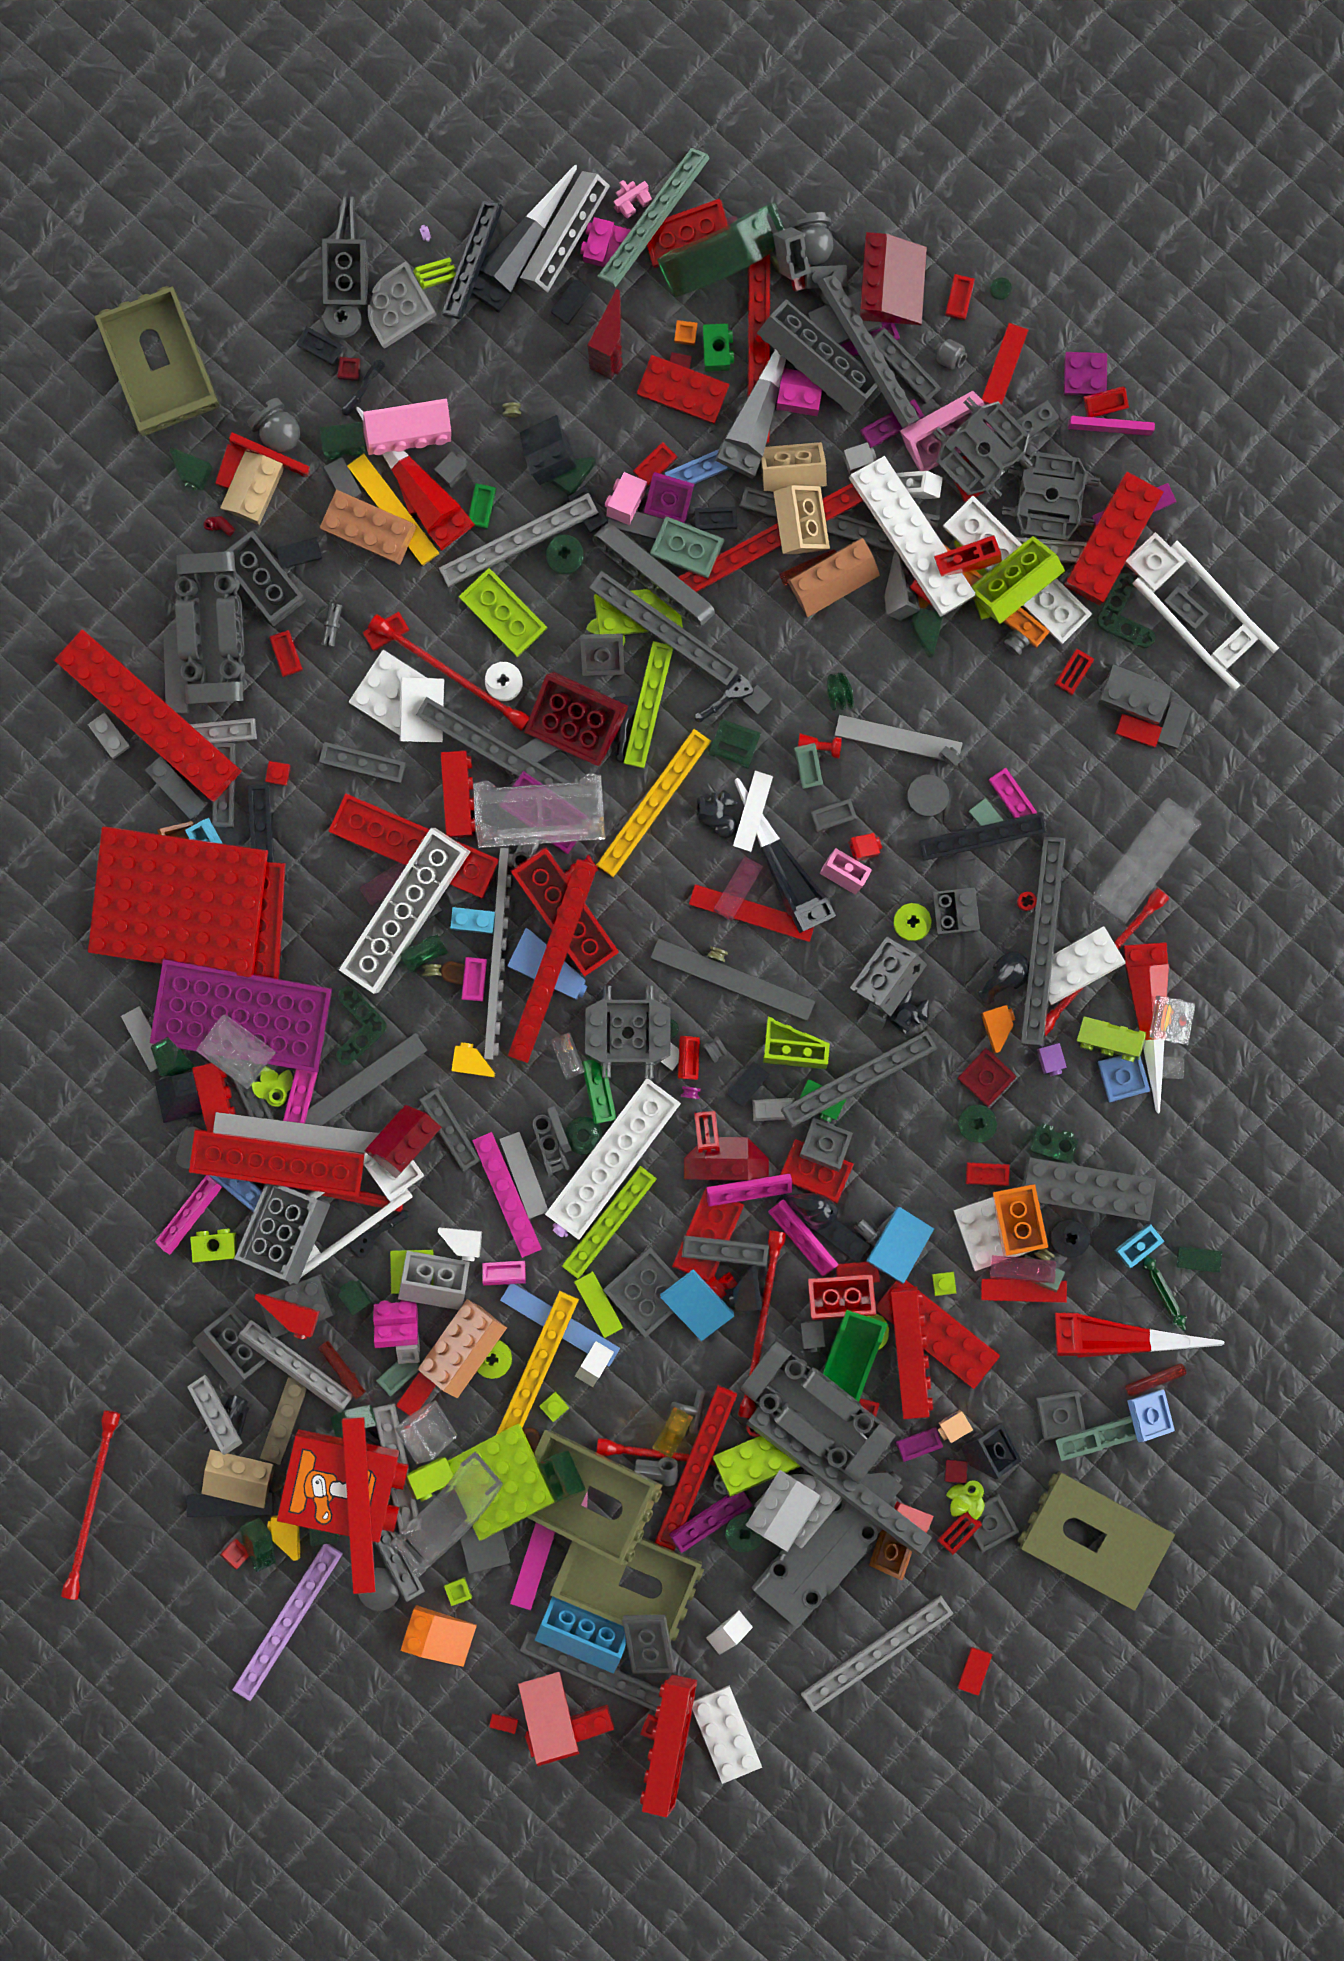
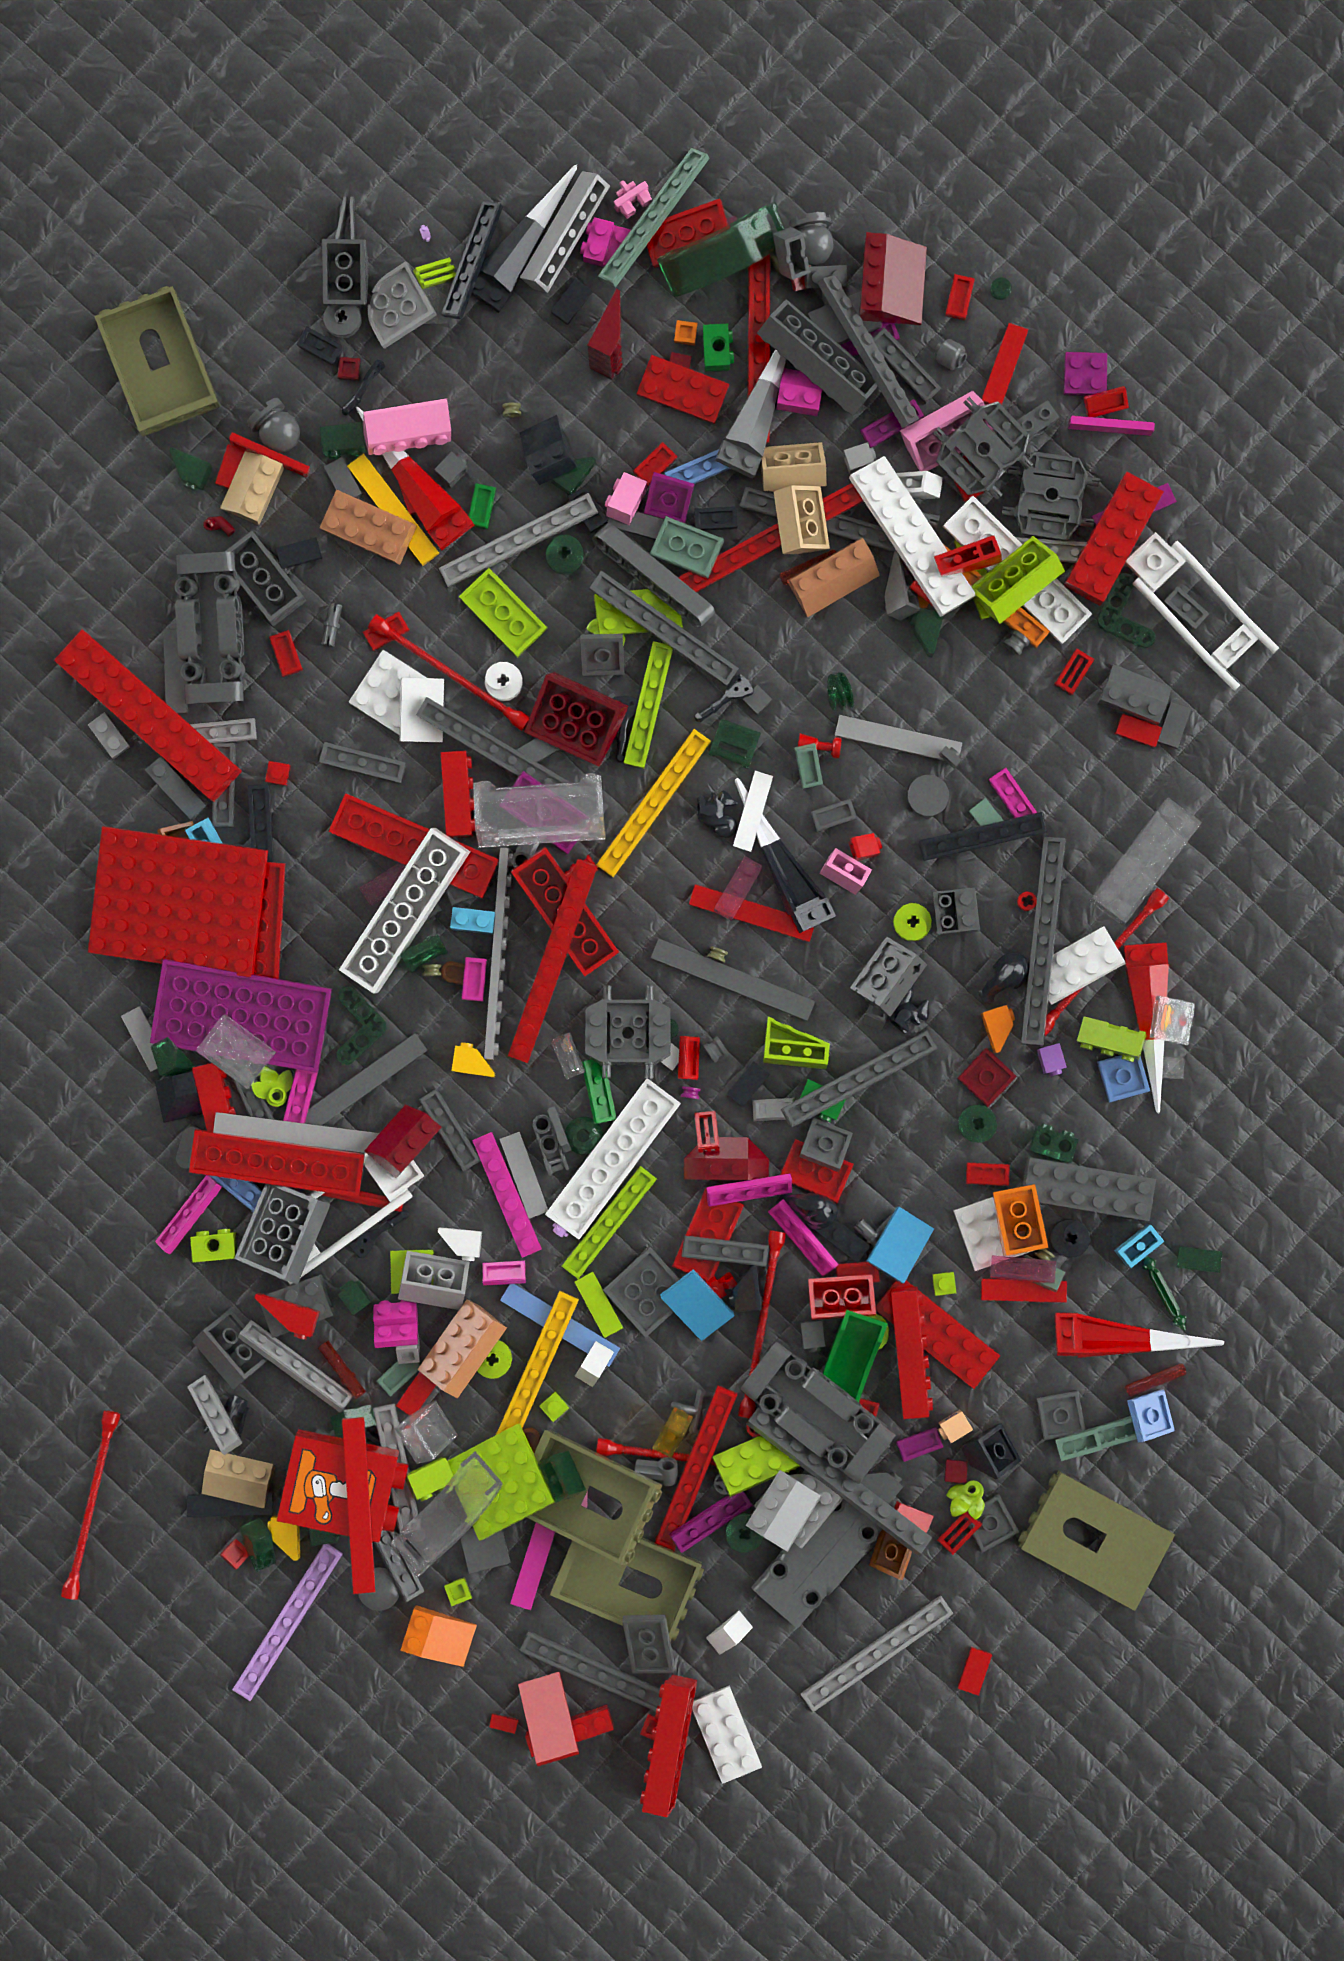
dark tan plate [260,1376,307,1465] -> none
medium blue slope [508,928,588,1000] -> none
dark azure slope [535,1596,626,1674] -> none

